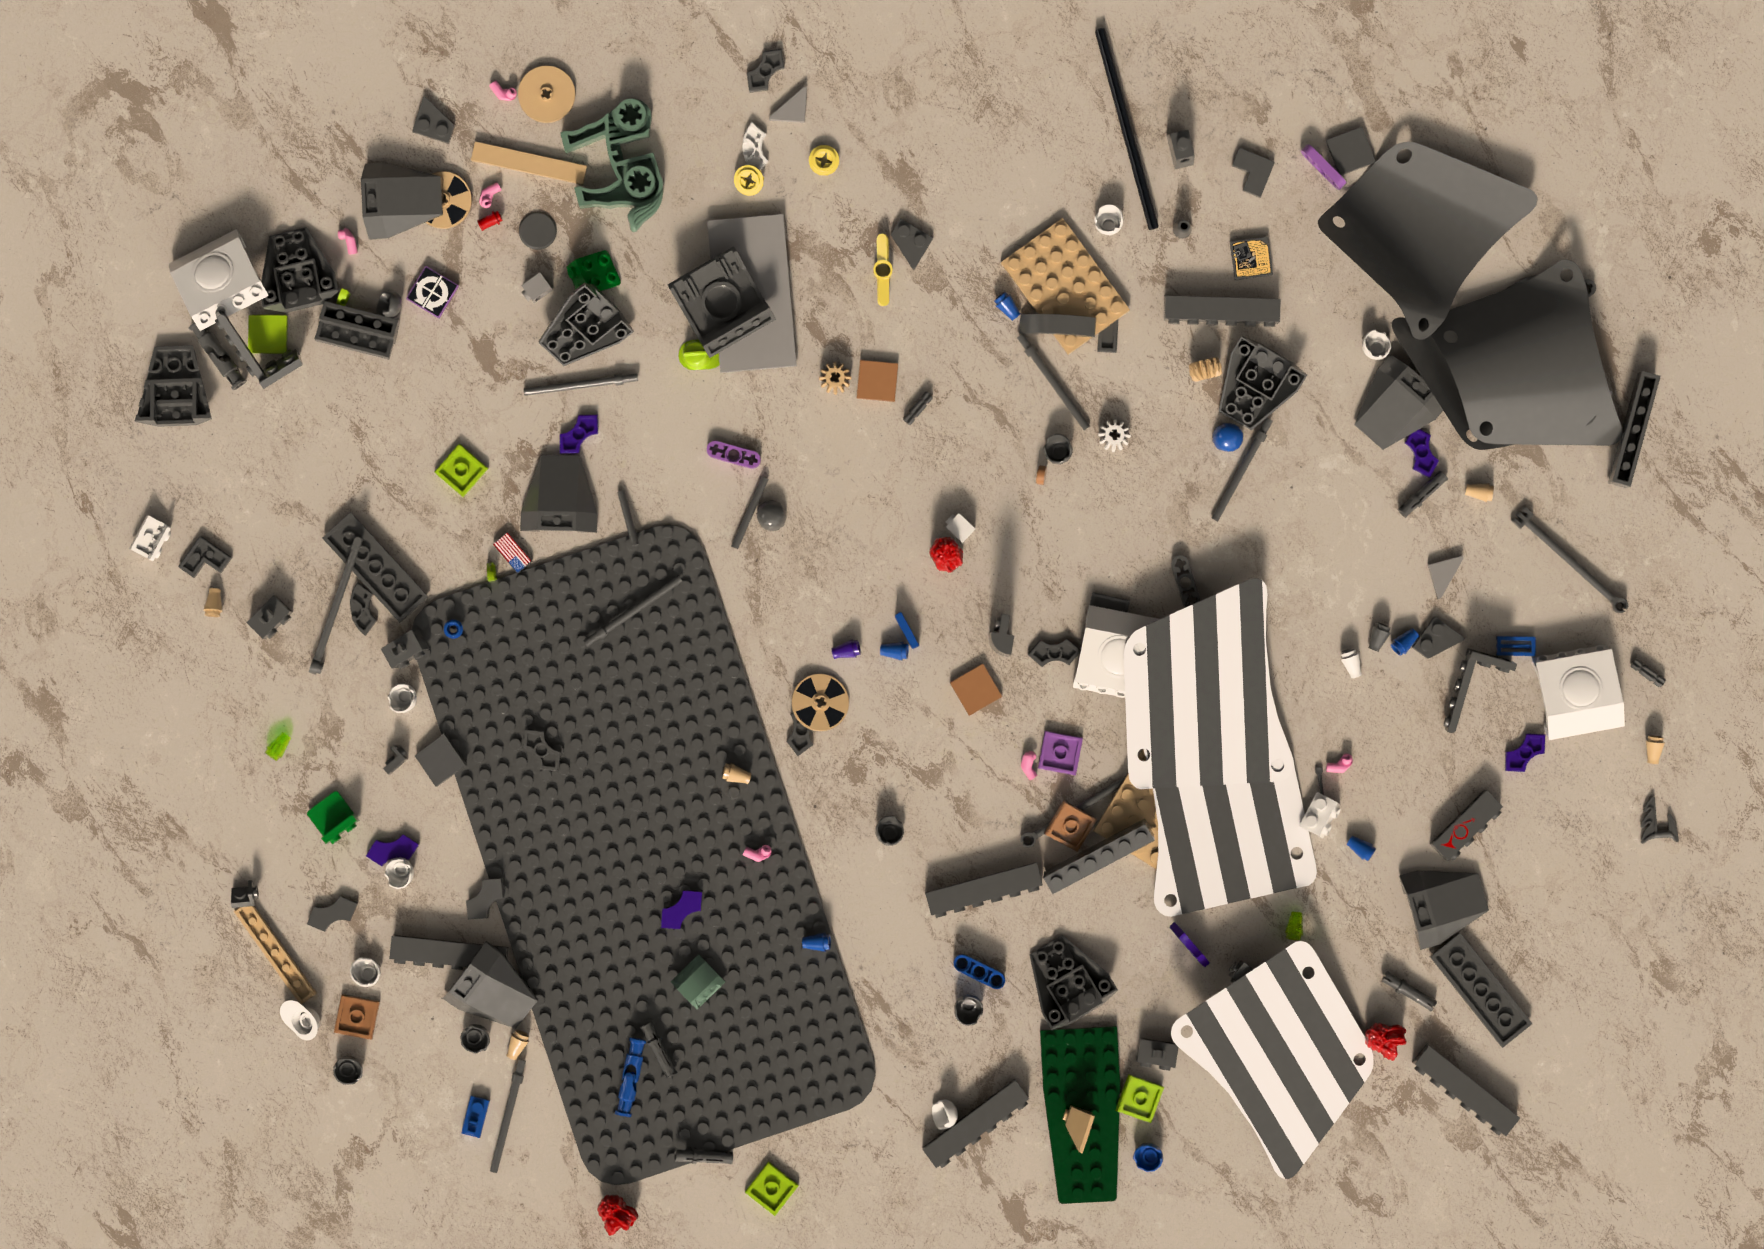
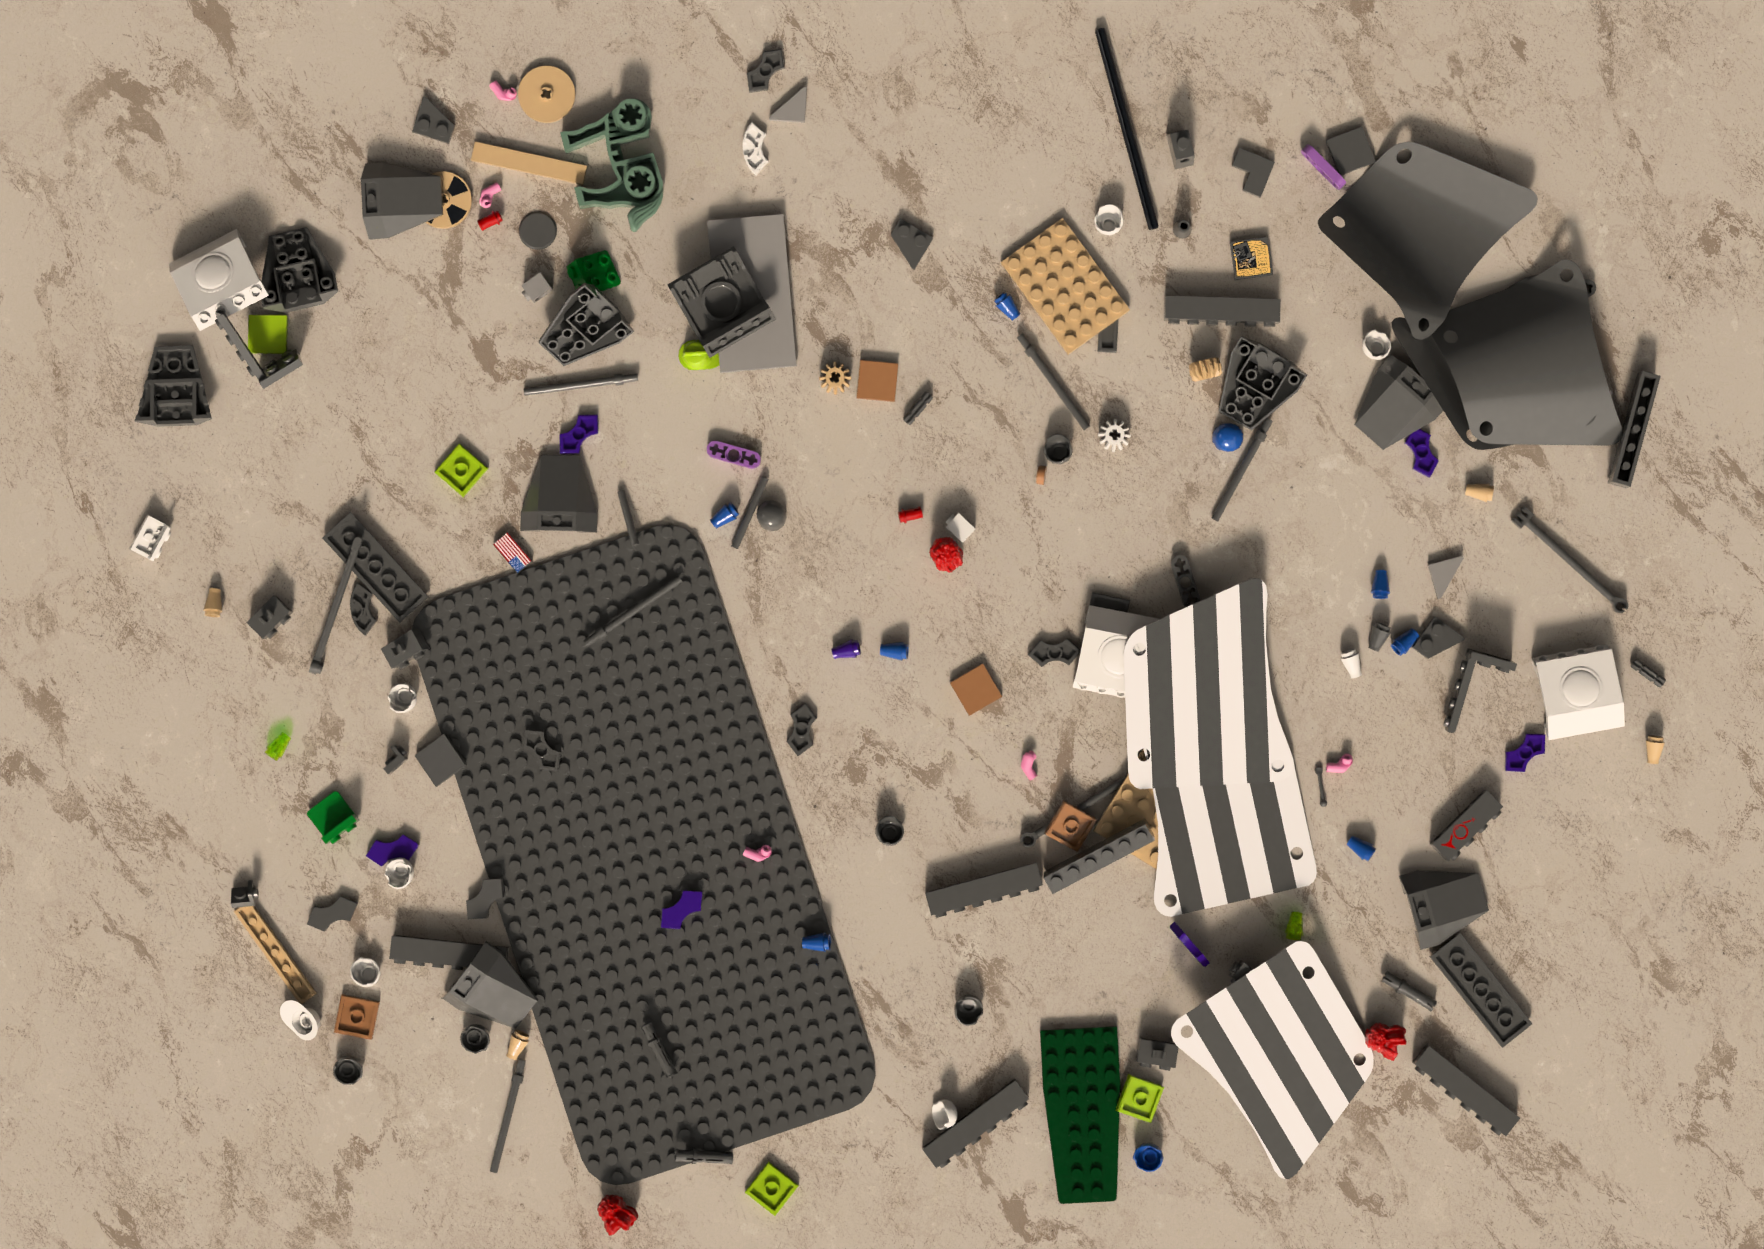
dark grey tile [178,536,232,578] -> none
dark grey piece [189,322,247,390] -> none
dark grey brick [314,301,399,360] -> none
lime tile [336,288,351,306] -> none
bright pink arm [338,228,358,254] -> none
dark grey hair [376,290,402,318] -> none
tile [406,266,459,319] -> none
blue plate [444,620,463,639] -> none
blue plate [461,1095,490,1138] -> none
lime tile [487,562,497,582] -> none
blue piece [615,1037,647,1117] -> none
sand green slope [671,954,726,1009] -> none
tan cone [722,763,751,784] -> none
light yellow gear [734,165,764,196] -> none
tan piece [791,674,849,731] -> none
light yellow gear [809,145,839,176] -> none
light yellow piece [873,234,893,306] -> none
blue tile [895,612,919,649] -> none
blue beam [953,954,1005,989] -> none
dark grey brick [989,614,1014,657] -> none
dark grey slope [1019,314,1096,337] -> none
dark grey wedge [1029,935,1118,1030] -> none
medium lavender tile [1038,731,1083,775] -> none
tan slope [1062,1105,1095,1153] -> none
white bracket [1299,792,1341,838] -> none
dark grey pin [1398,471,1448,518] -> none
blue tile [1496,636,1536,656] -> none
dark grey piece [1640,797,1679,844] -> none
none -> blue cone [710,502,739,529]
none -> red pin [898,506,923,524]
none -> blue cone [1371,570,1390,599]

